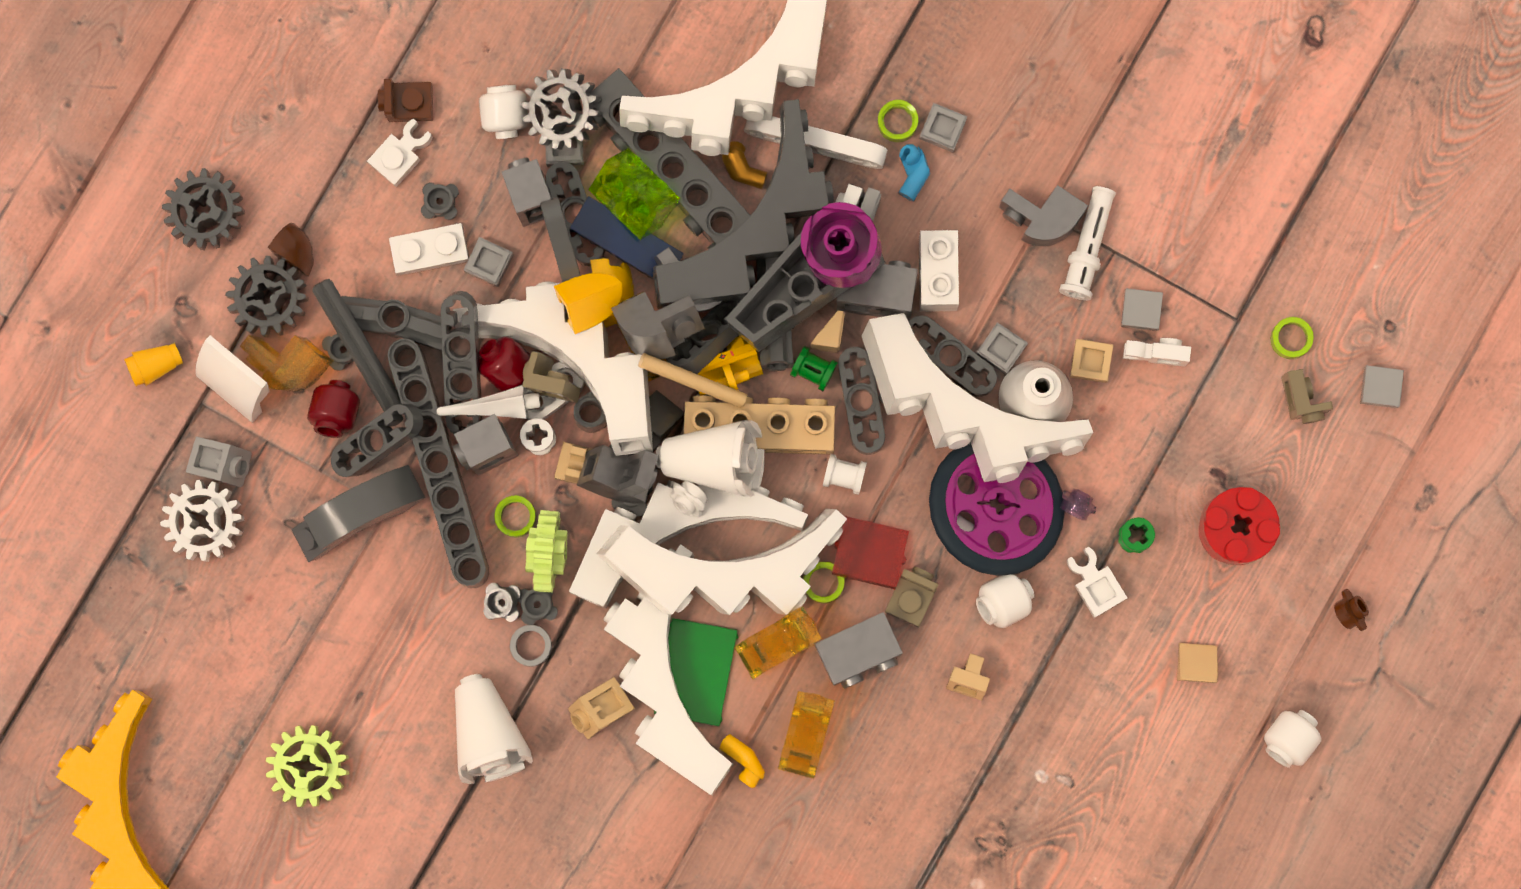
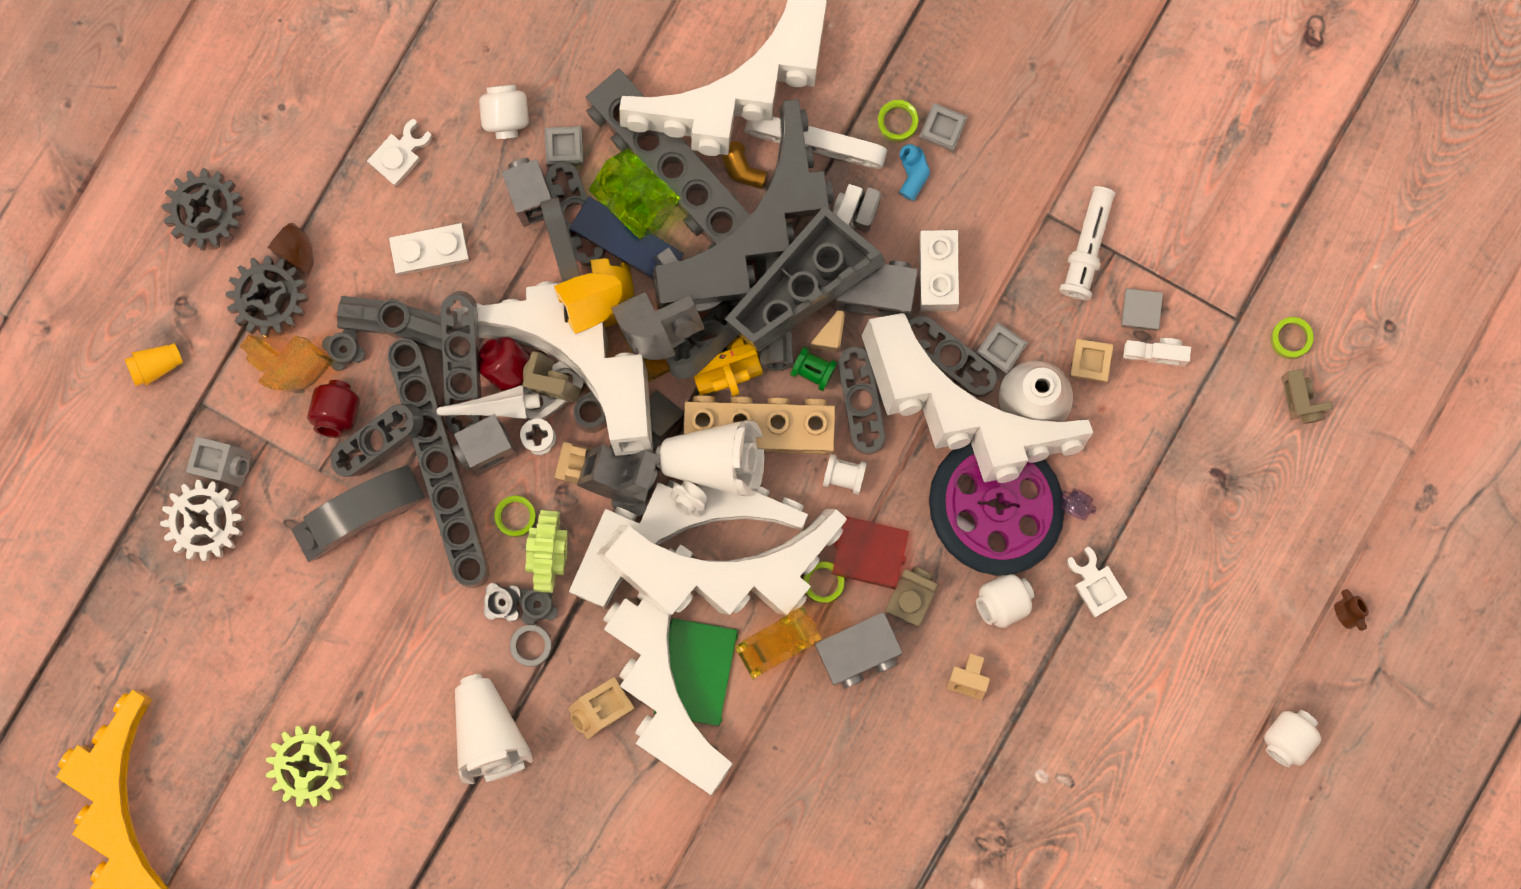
white slope [196,336,270,423] -> none
dark grey axle [312,279,401,412] -> none
reddish brown bracket [378,79,433,122] -> none
dark grey plate [421,183,459,220] -> none
light grey tile [464,237,514,287] -> none
gear [521,68,603,150] -> none
tan bar [638,353,747,408] -> none
yellow arm [720,734,765,788] -> none
clear yellow brick [778,691,835,779] -> none
magenta brick [801,202,882,288] -> none
flat silver brick [999,185,1088,246] -> none
green bush [1118,517,1155,553] -> none
tan slope [1177,643,1218,683] -> none
red brick [1199,487,1280,565] -> none
light grey tile [1360,365,1404,408] -> none

